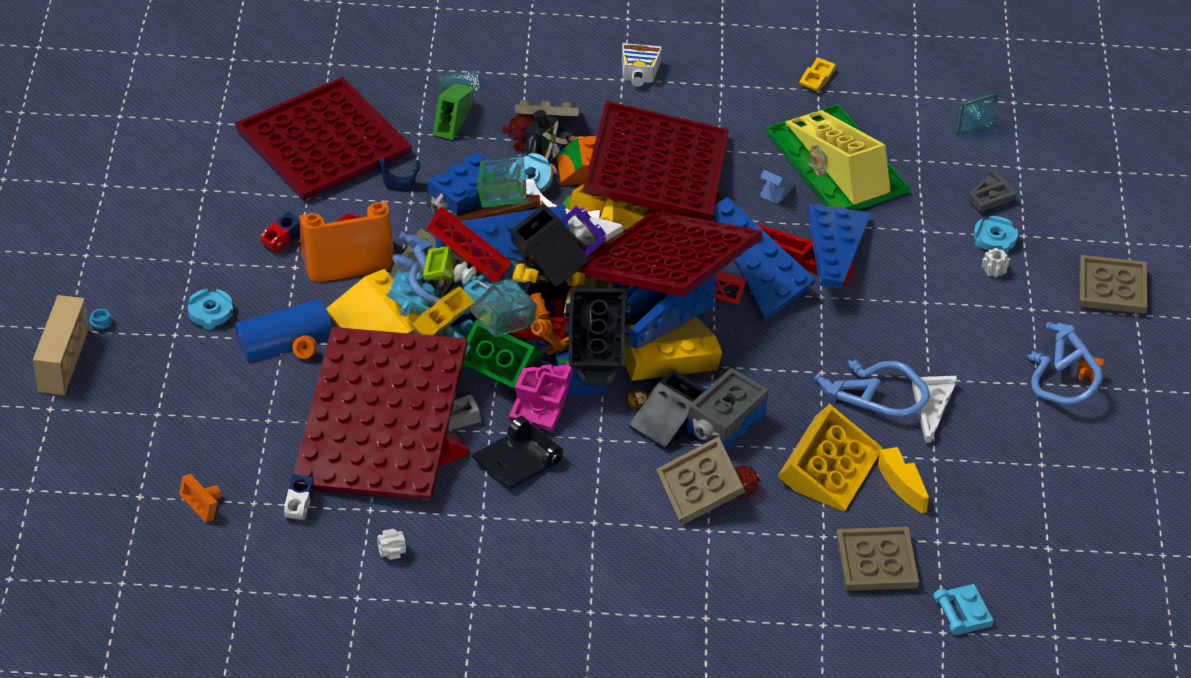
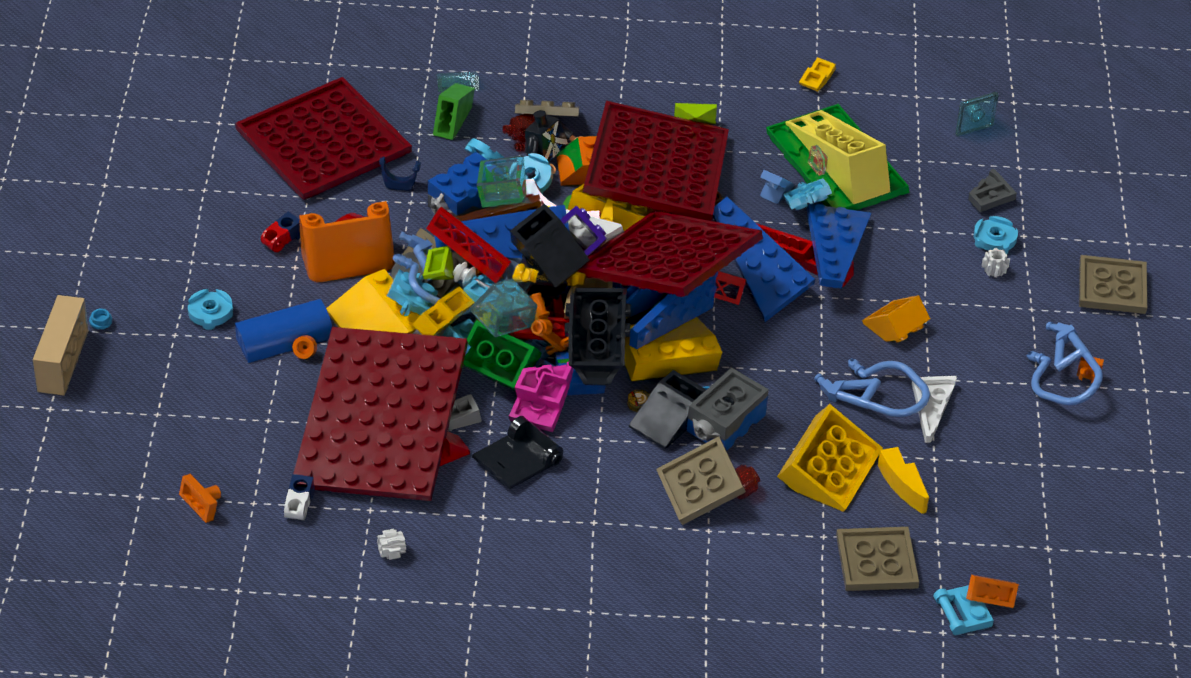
white torso [622,43,661,87] -> none
none -> medium azure plate [465,138,507,170]
none -> lime slope [674,103,717,124]
none -> medium azure plate [783,178,832,210]
none -> light orange slope [862,295,930,343]
none -> orange tile [966,575,1019,608]

